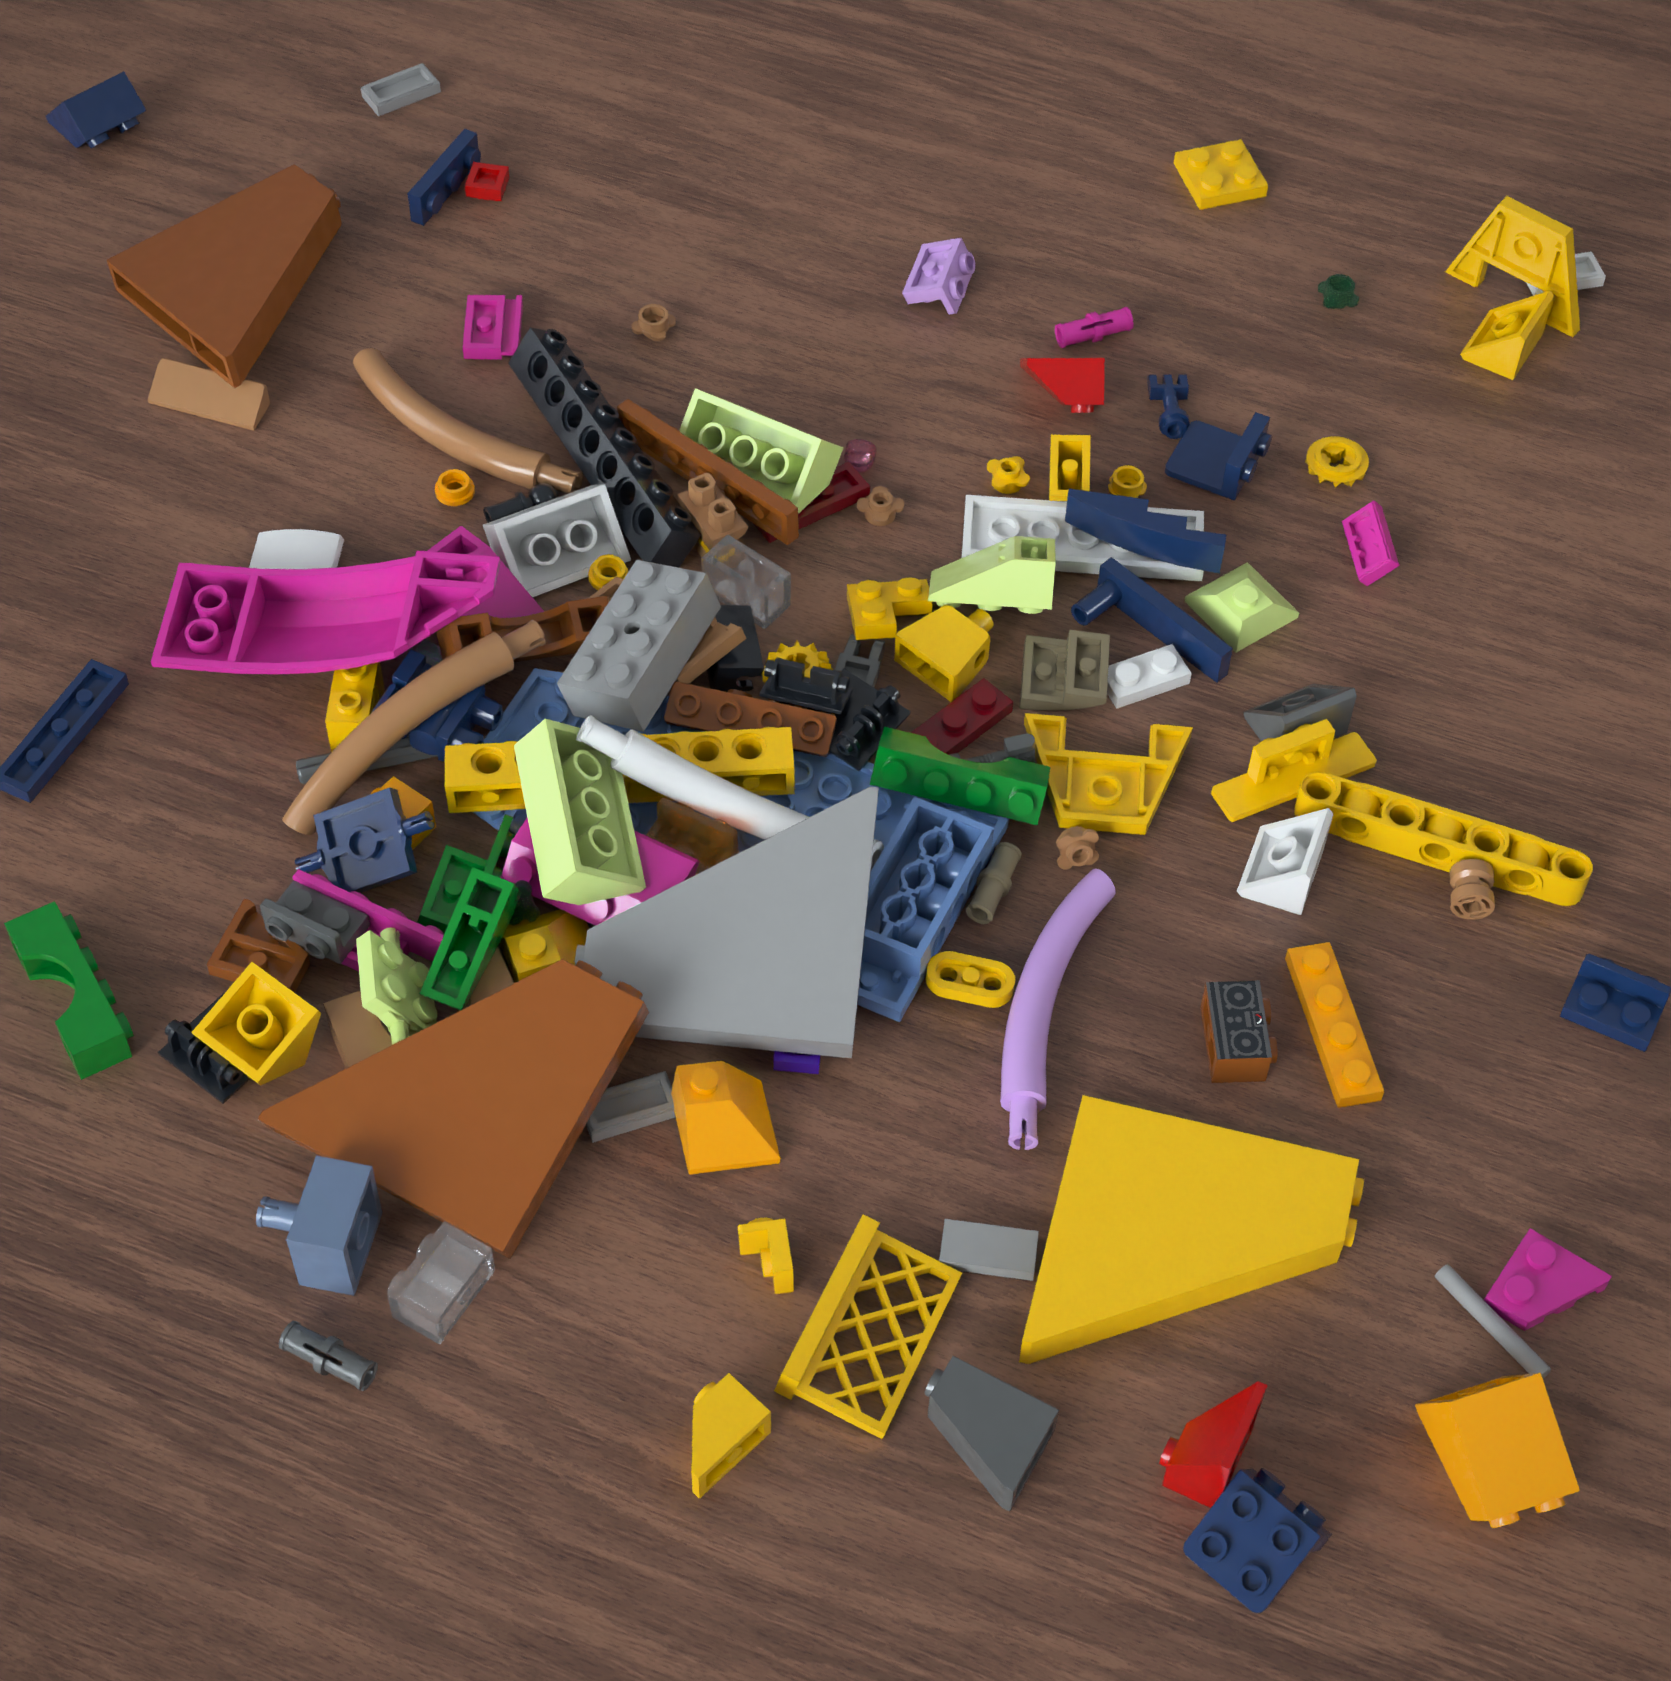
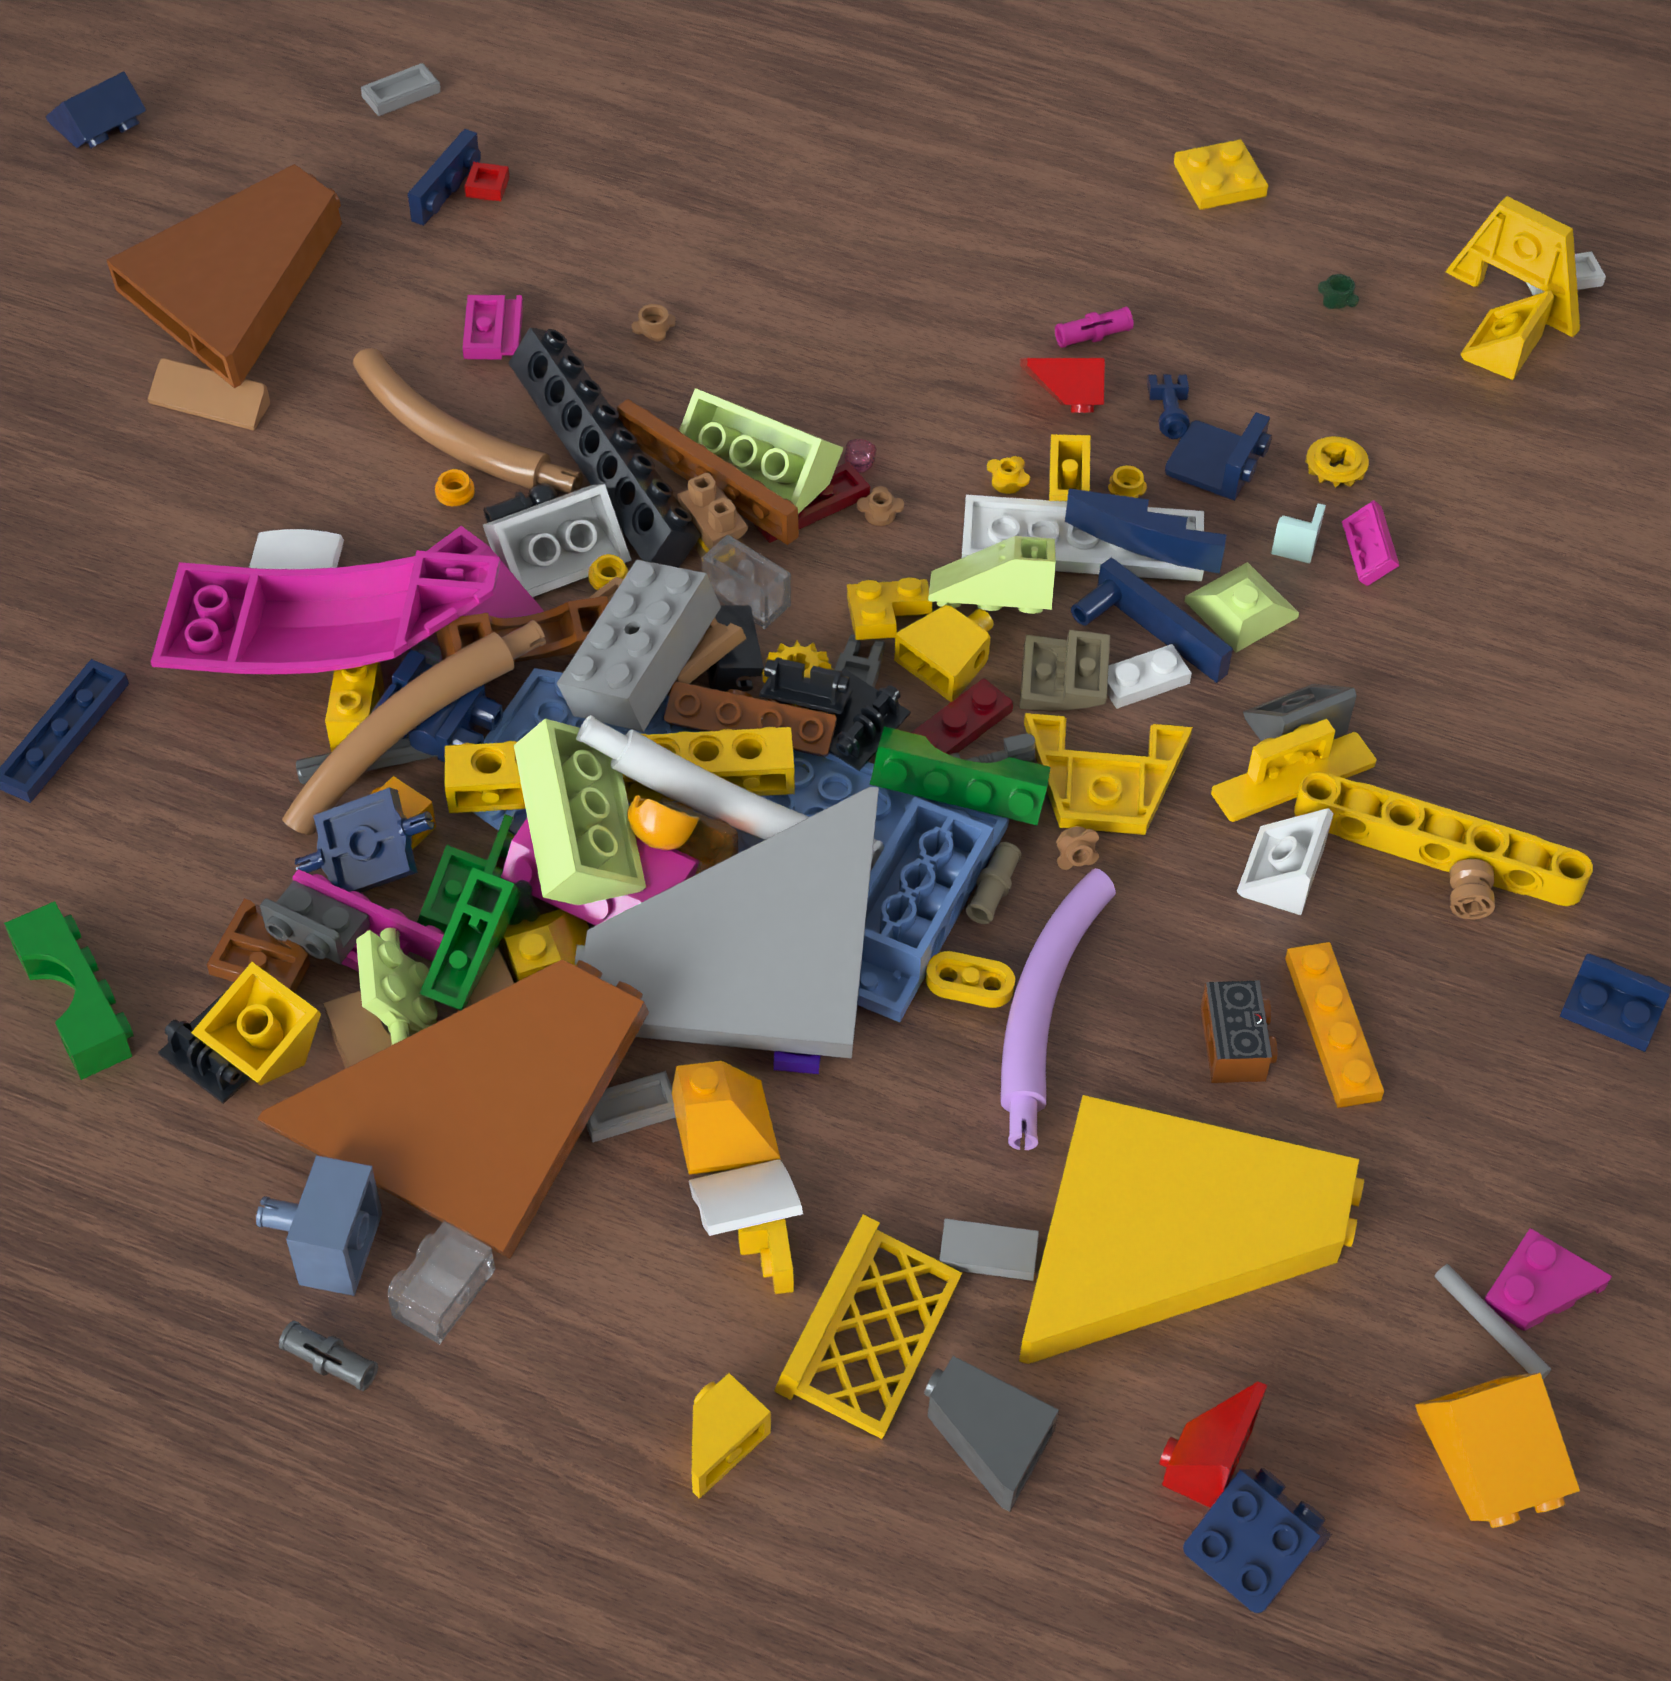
lavender bracket [902,238,975,315] -> none
none -> light orange hair [628,795,699,850]
none -> white slope [689,1159,803,1236]
none -> light aqua panel [1271,503,1326,564]

